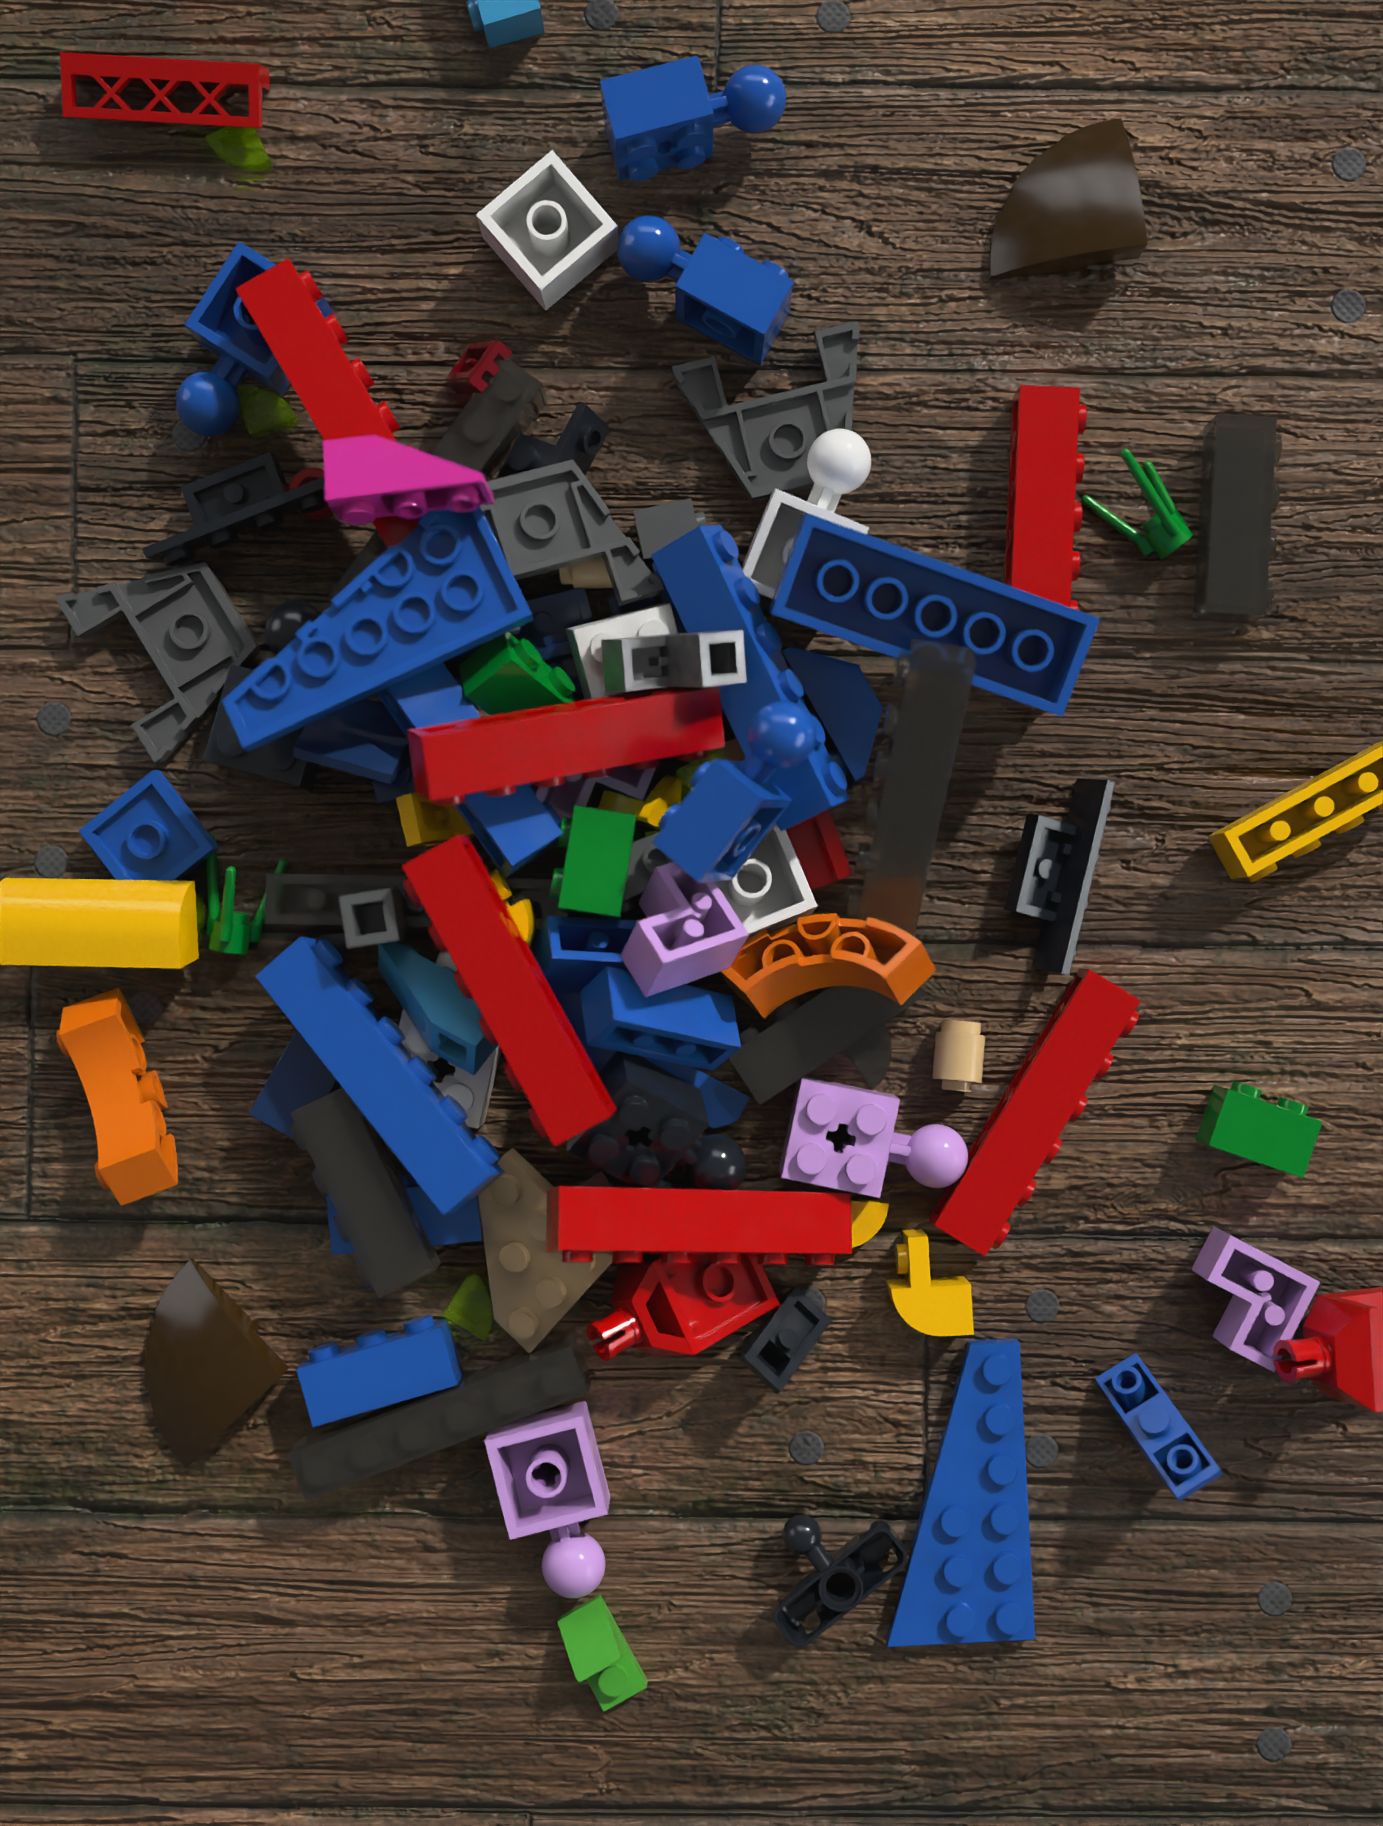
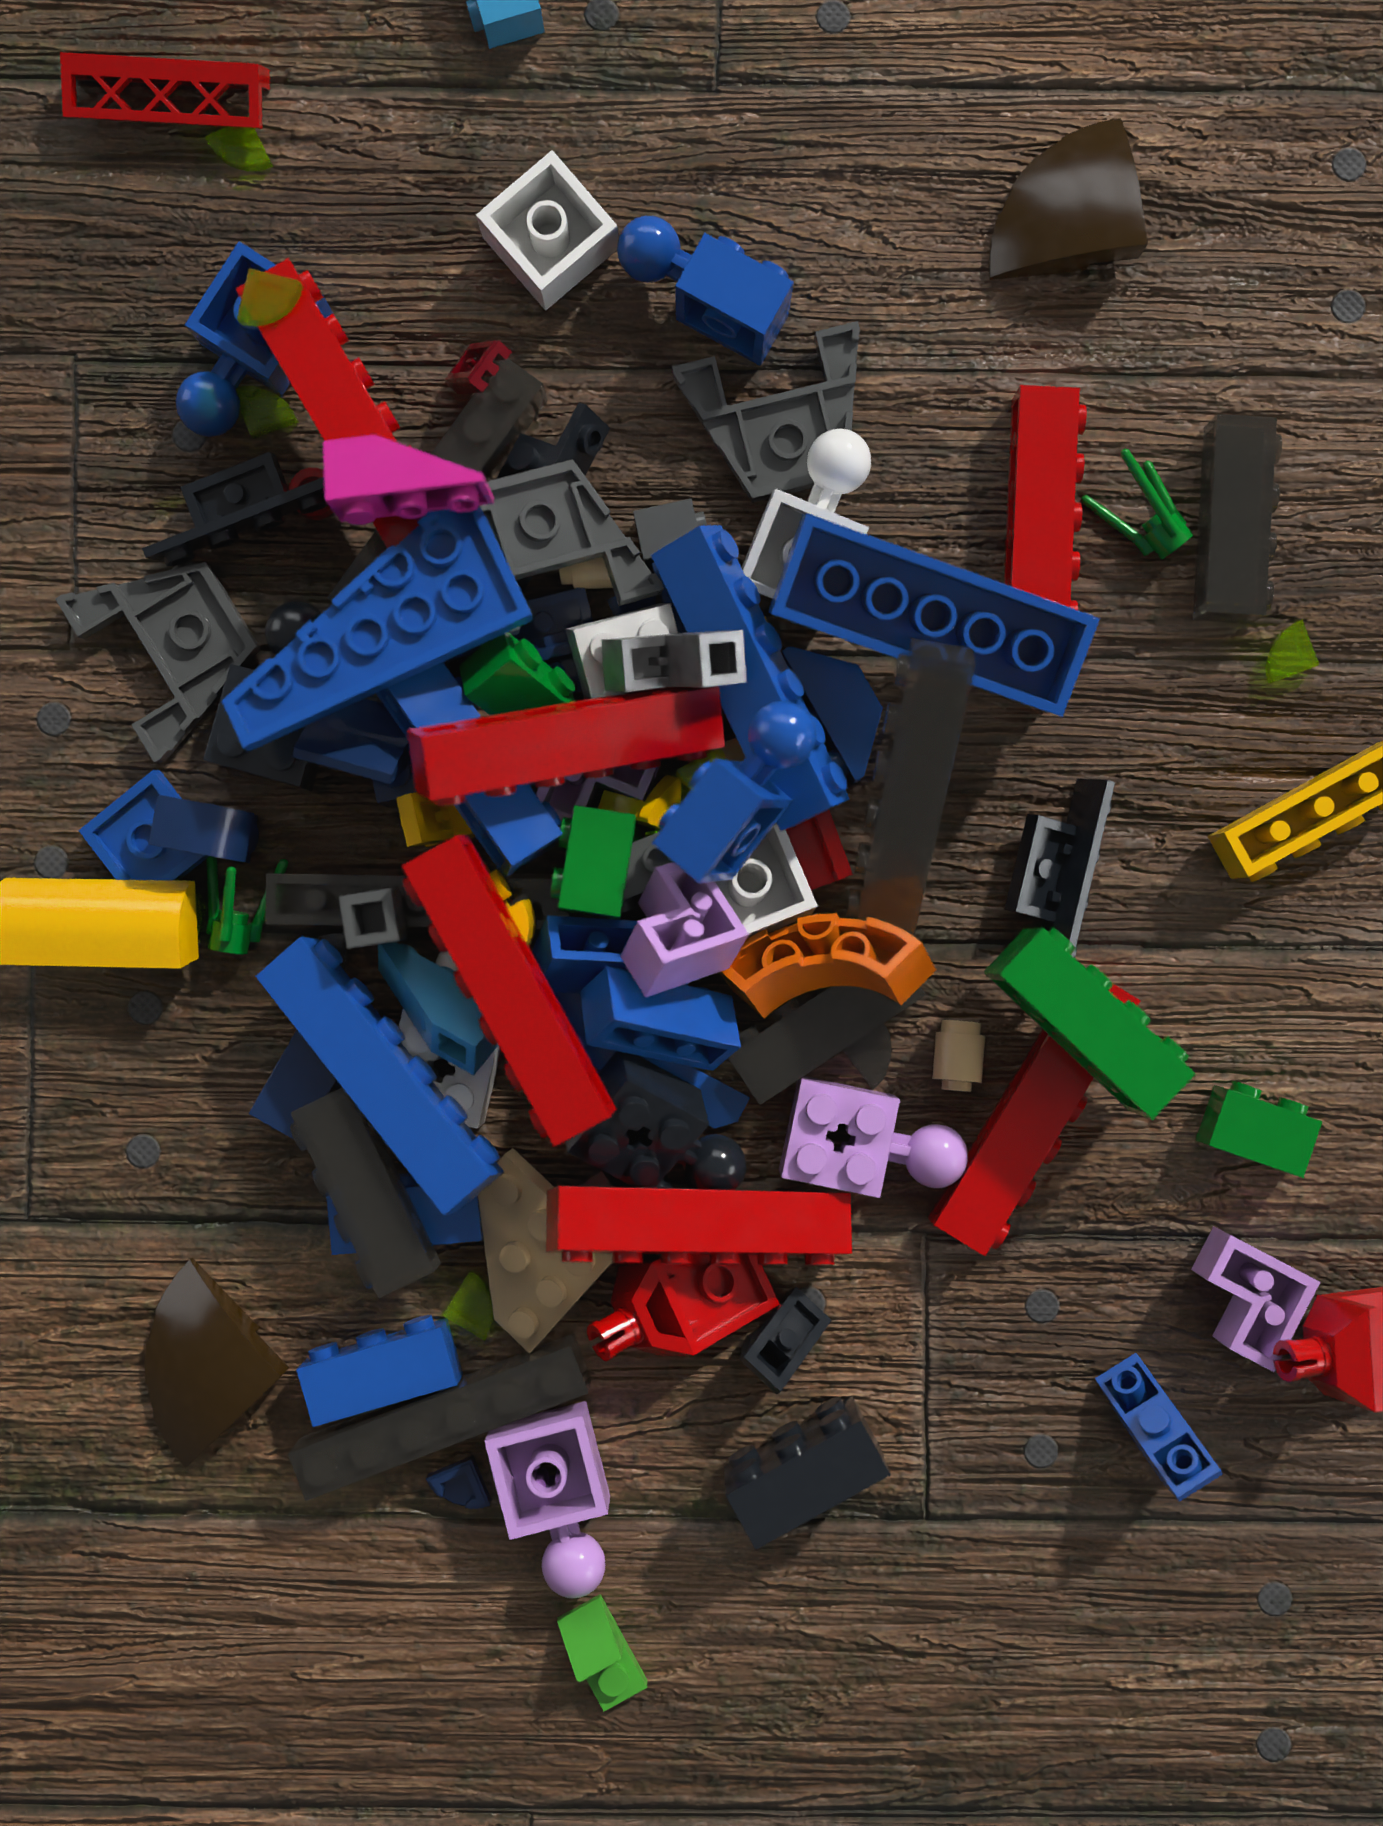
orange brick [56,987,178,1206] -> none
blue brick [600,55,786,181] -> none
black piece [773,1514,908,1647] -> none
yellow tile [851,1199,889,1248] -> none
blue wing [885,1338,1035,1647] -> none
yellow brick [886,1229,974,1336] -> none
none -> dark blue brick [148,795,259,863]
none -> clear neon green tile [237,269,304,326]
none -> dark blue tile [426,1455,492,1509]
none -> black brick [724,1396,891,1550]
none -> green brick [983,928,1196,1120]
none -> clear neon green tile [1265,620,1319,684]

